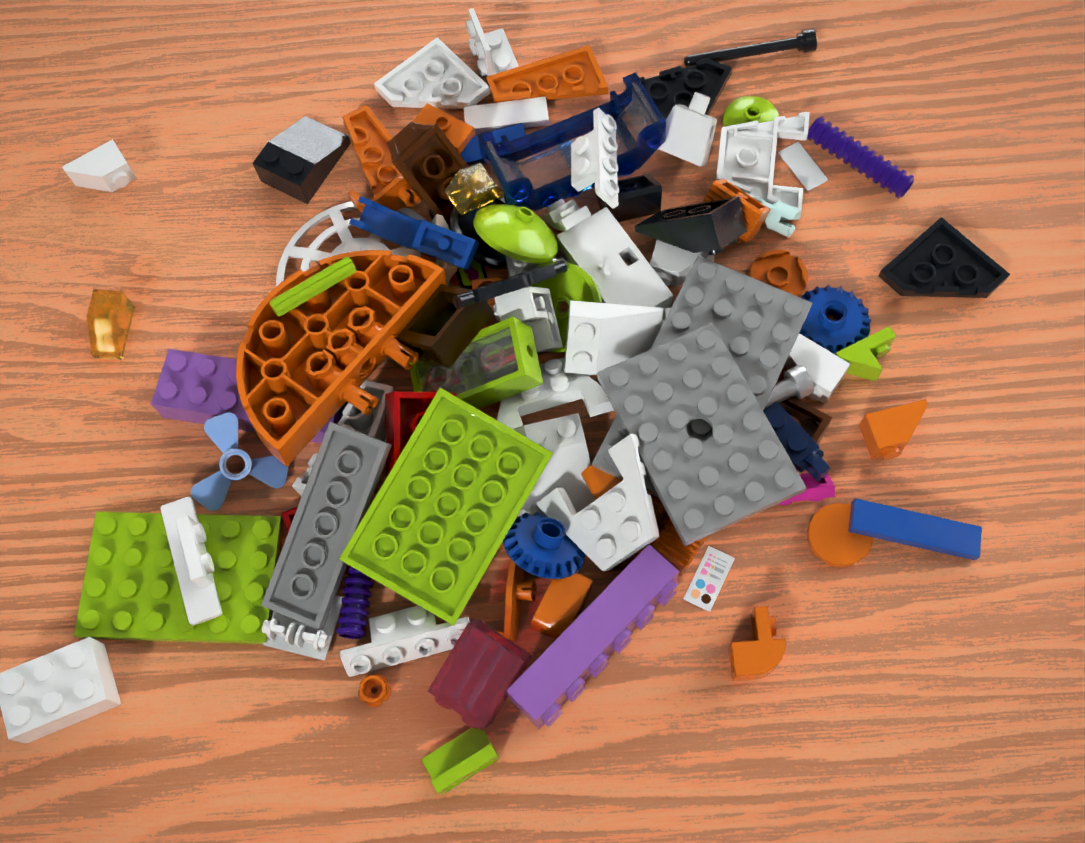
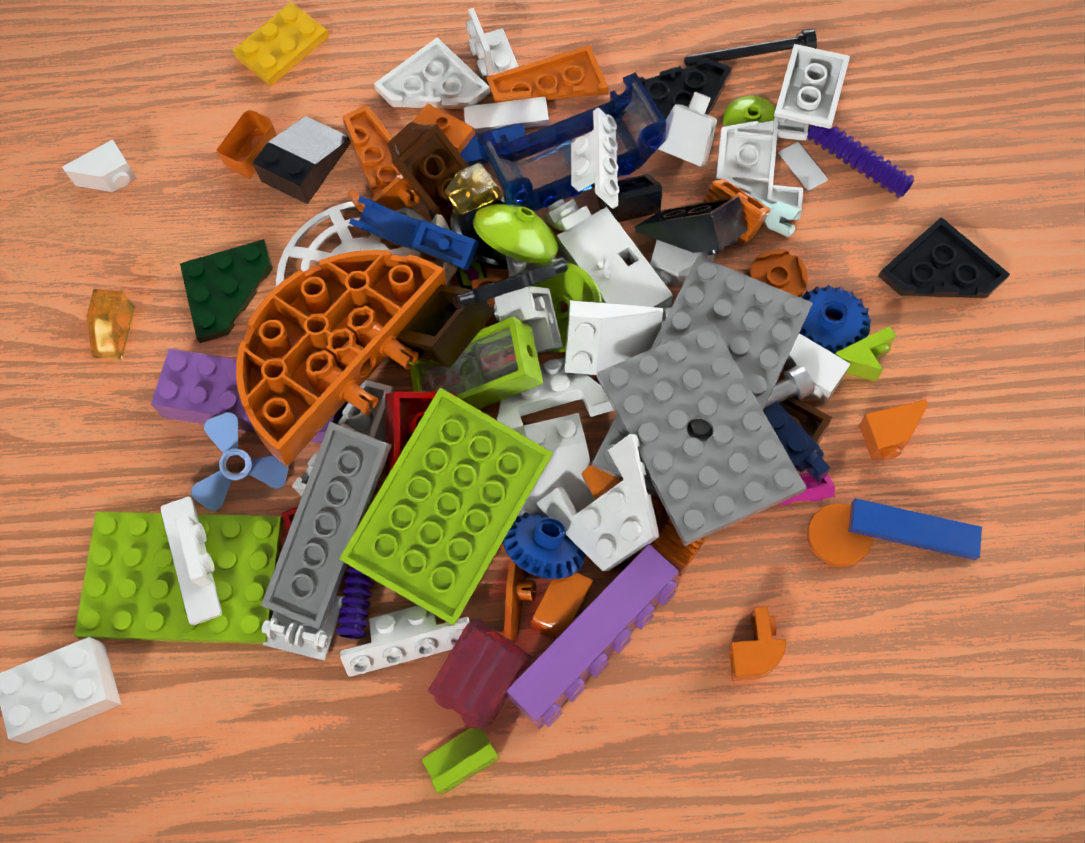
lime axle [270,257,356,316] -> none
orange plate [358,674,391,707] -> none
white sticker [683,546,735,612] -> none
none -> dark green plate [180,239,273,343]
none -> orange piece [216,110,277,179]
none -> yellow plate [232,2,329,86]
none -> white slope [774,44,850,129]

